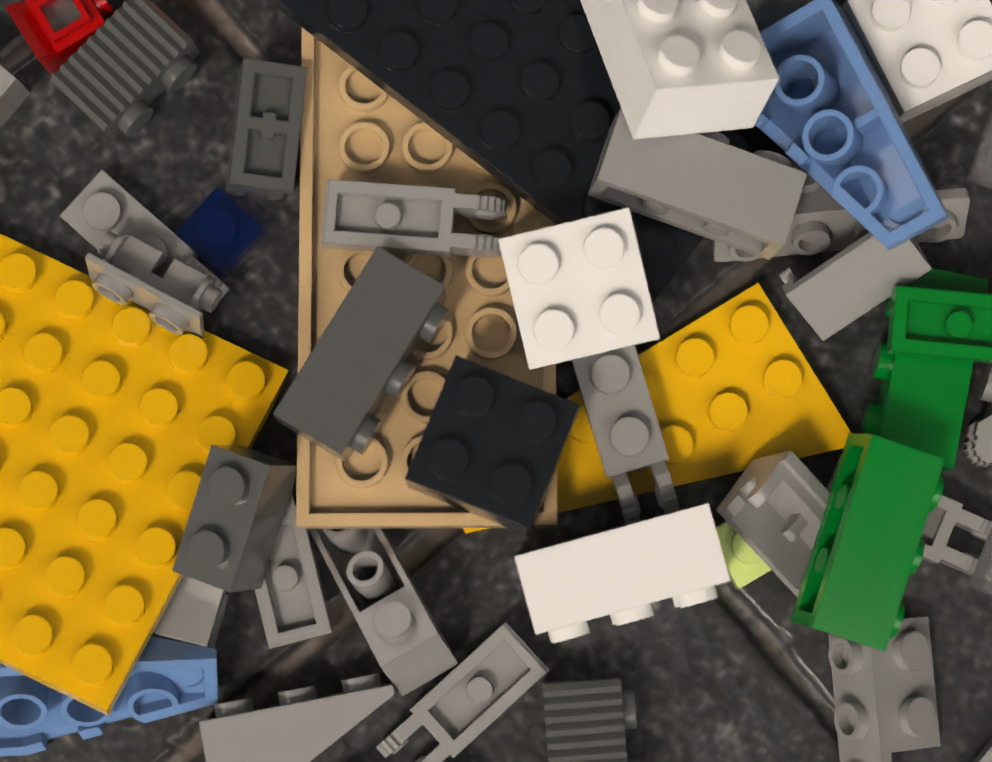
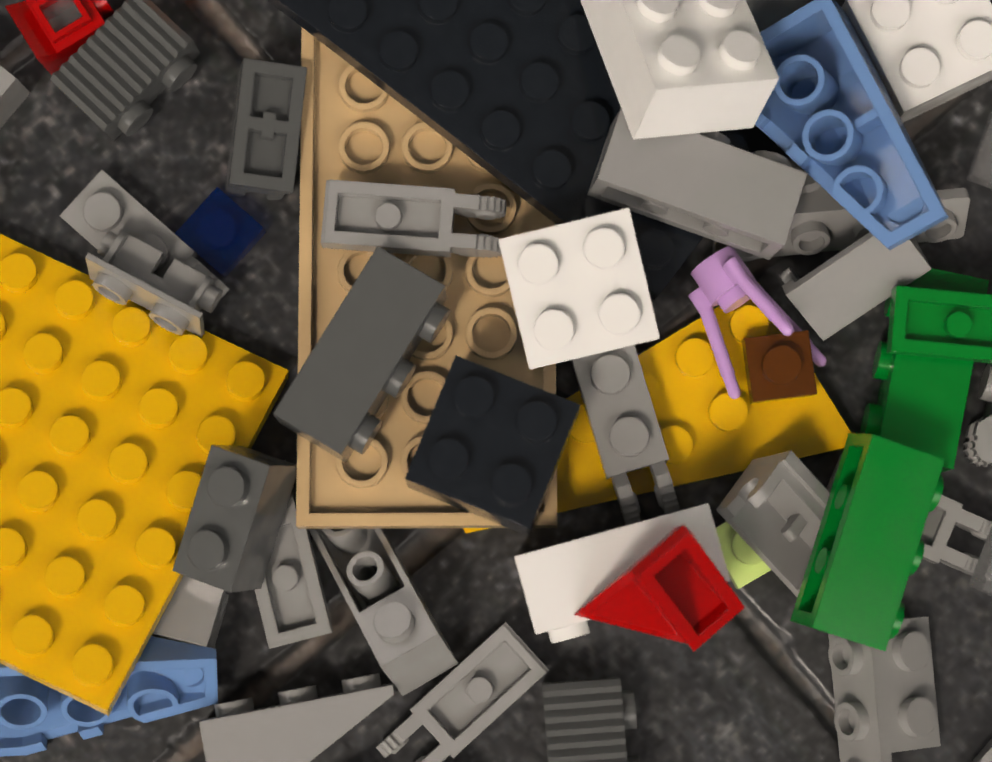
none -> red slope [574,525,745,651]
none -> lavender plant [688,246,827,399]
none -> reddish brown plate [742,330,817,404]

